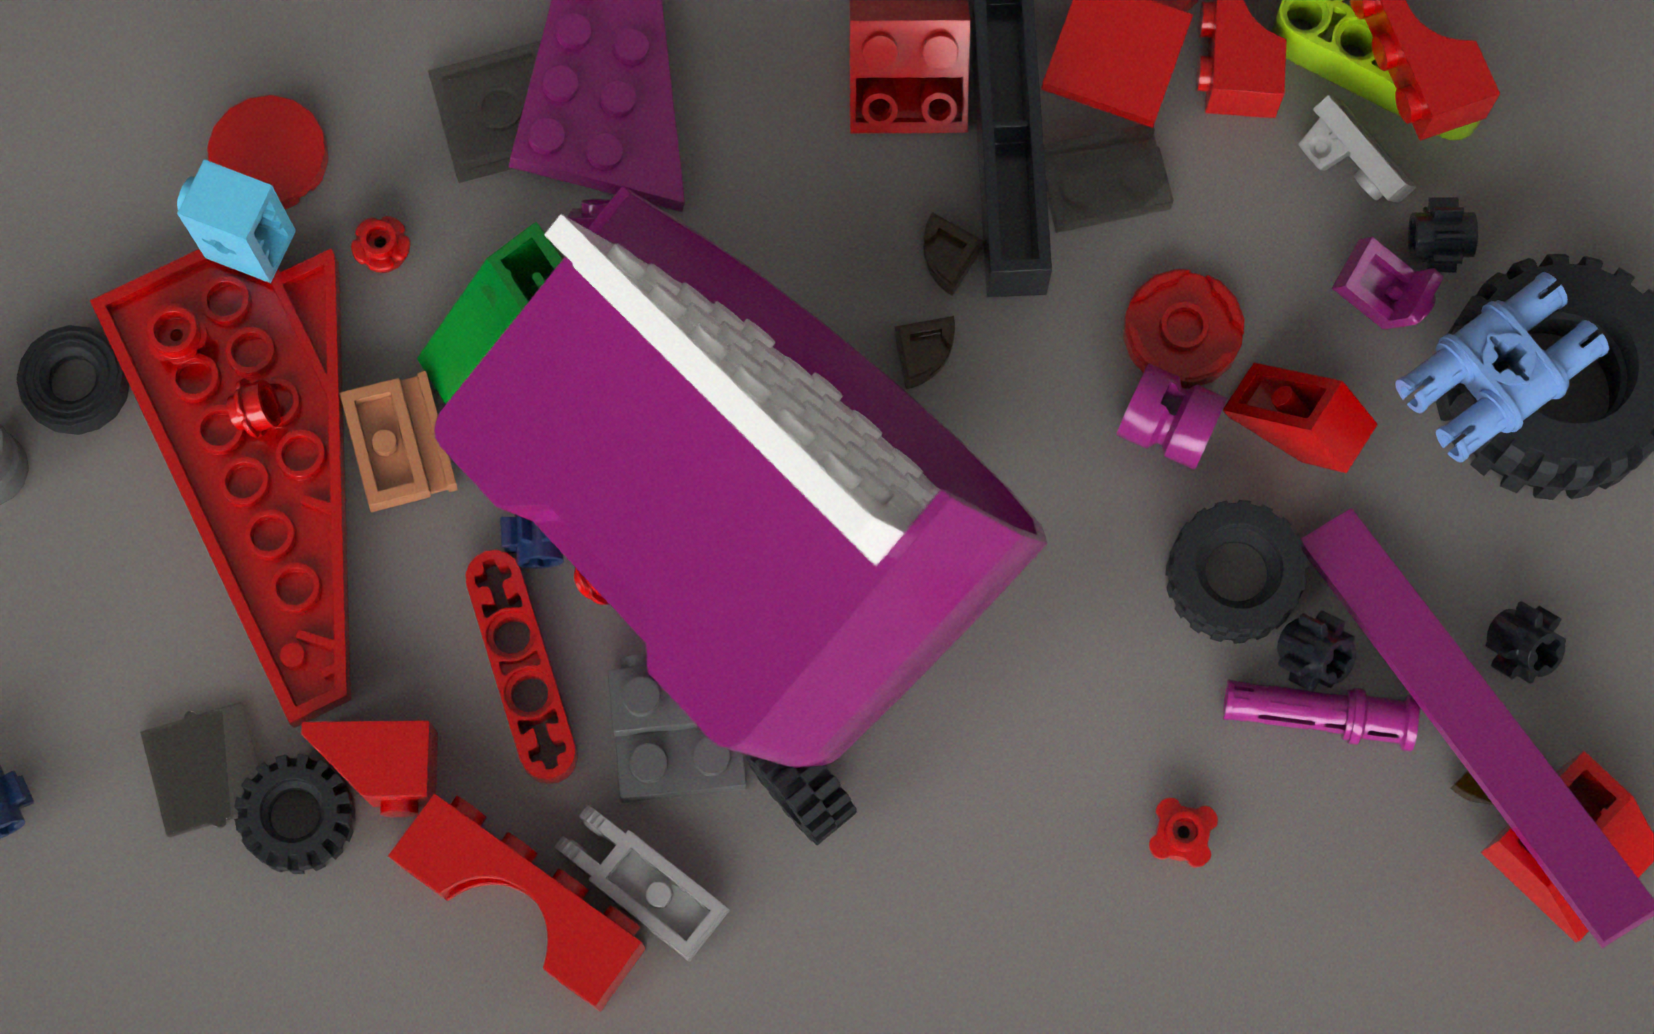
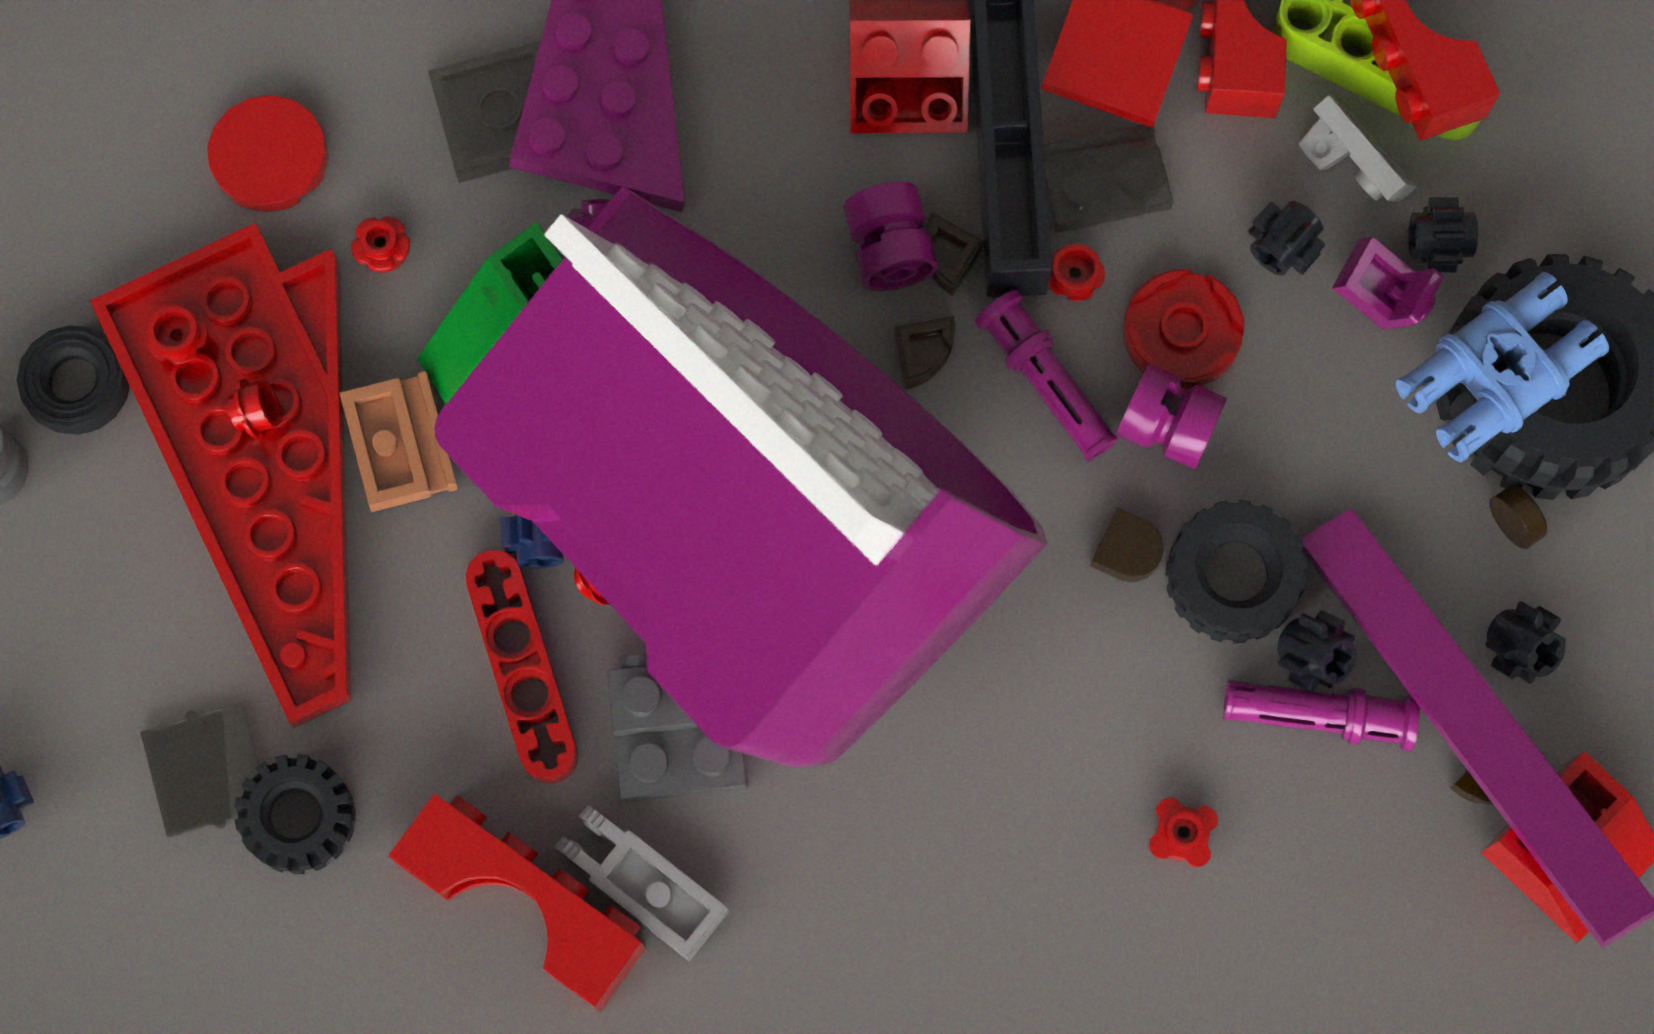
medium azure brick [177,159,296,283] -> none
red slope [301,721,438,817] -> none
black tyre [745,754,857,845] -> none
red slope [1223,362,1378,473] -> none
none -> magenta wheel [843,181,938,291]
none -> magenta pin [974,289,1119,462]
none -> red plate [1048,244,1105,302]
none -> dark brown tile [1090,507,1164,582]
none -> black gear [1248,201,1325,275]
none -> dark brown tile [1489,486,1547,549]

